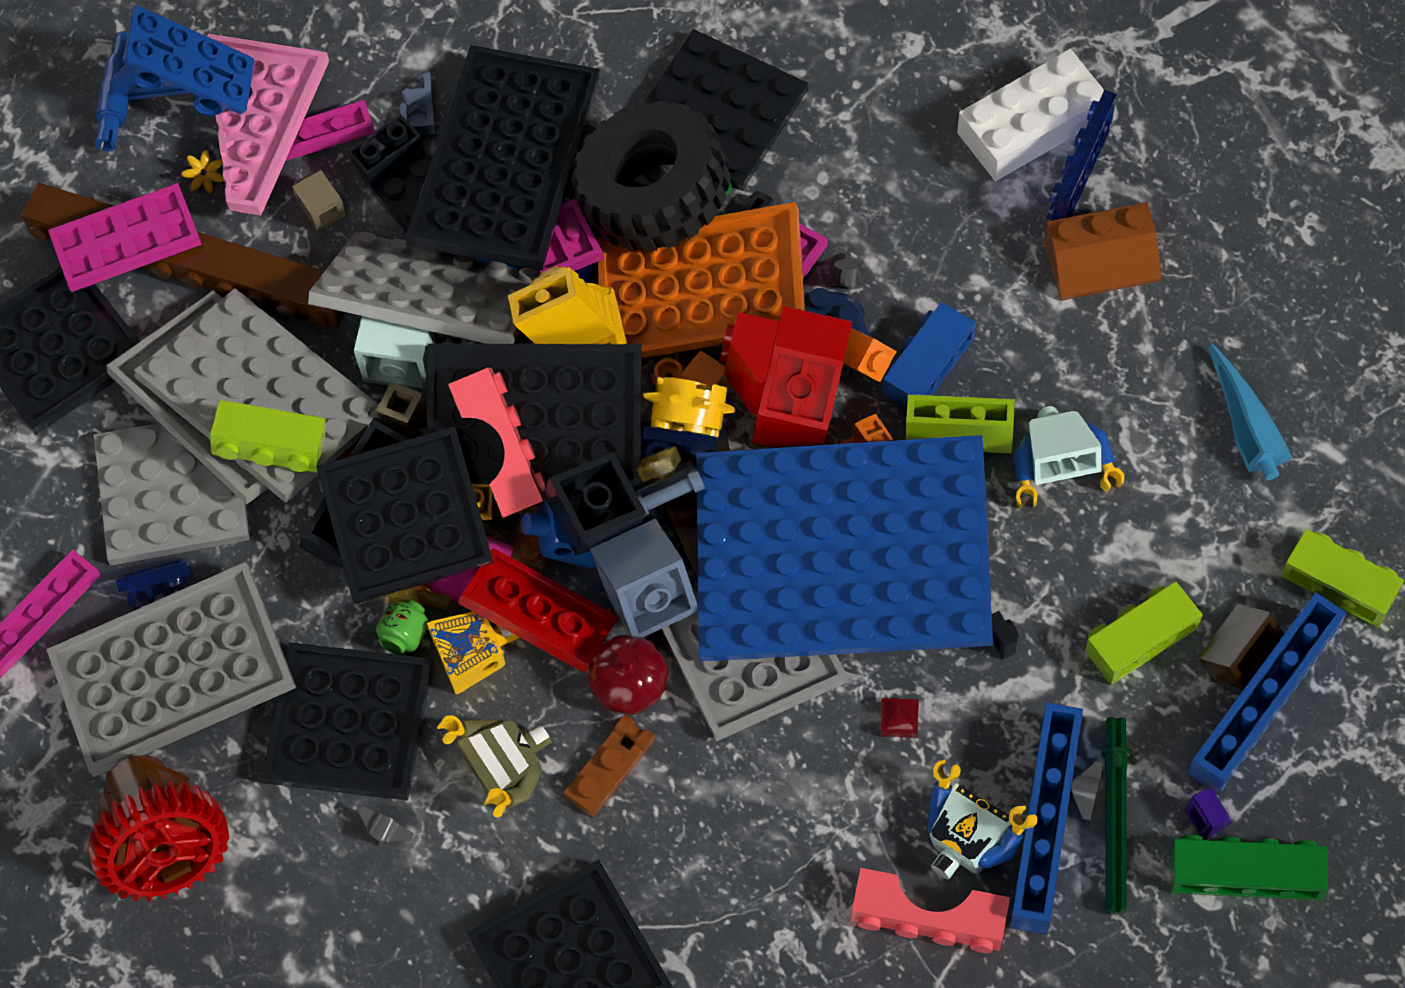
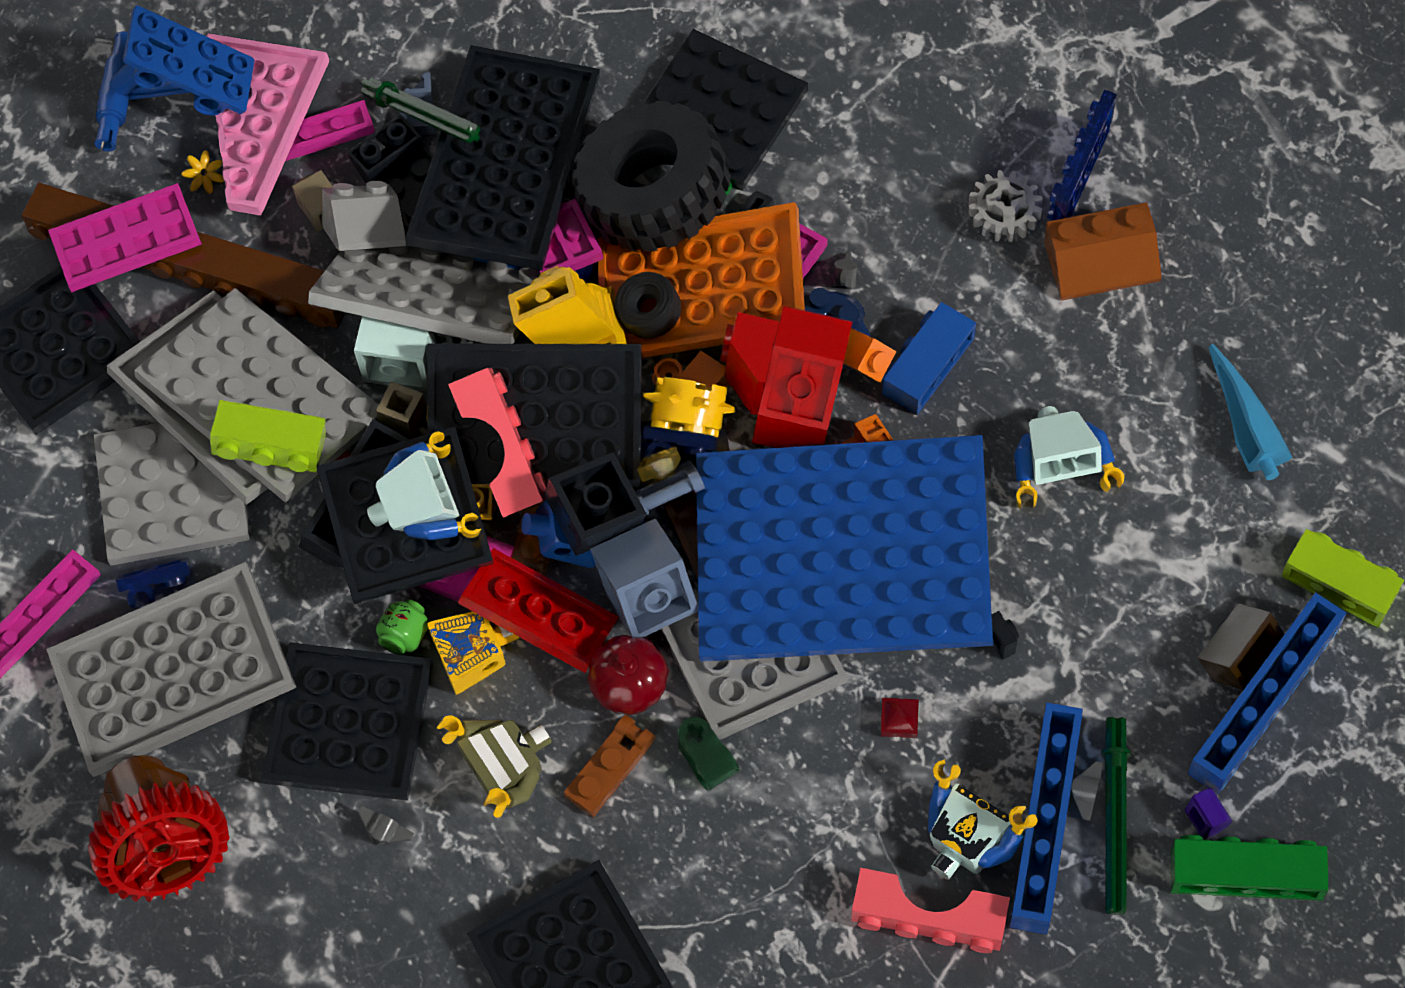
clear yellow cone [385,585,451,610] -> none
lime brick [906,394,1015,454] -> none
white brick [957,49,1110,182] -> none
lime brick [1085,582,1203,685] -> none
none -> light grey slope [322,181,406,251]
none -> dark green axle [360,77,481,143]
none -> light aqua torso [367,431,481,540]
none -> black tyre [615,272,681,339]
none -> clear green piece [678,717,740,792]
none -> light grey gear [968,170,1043,242]

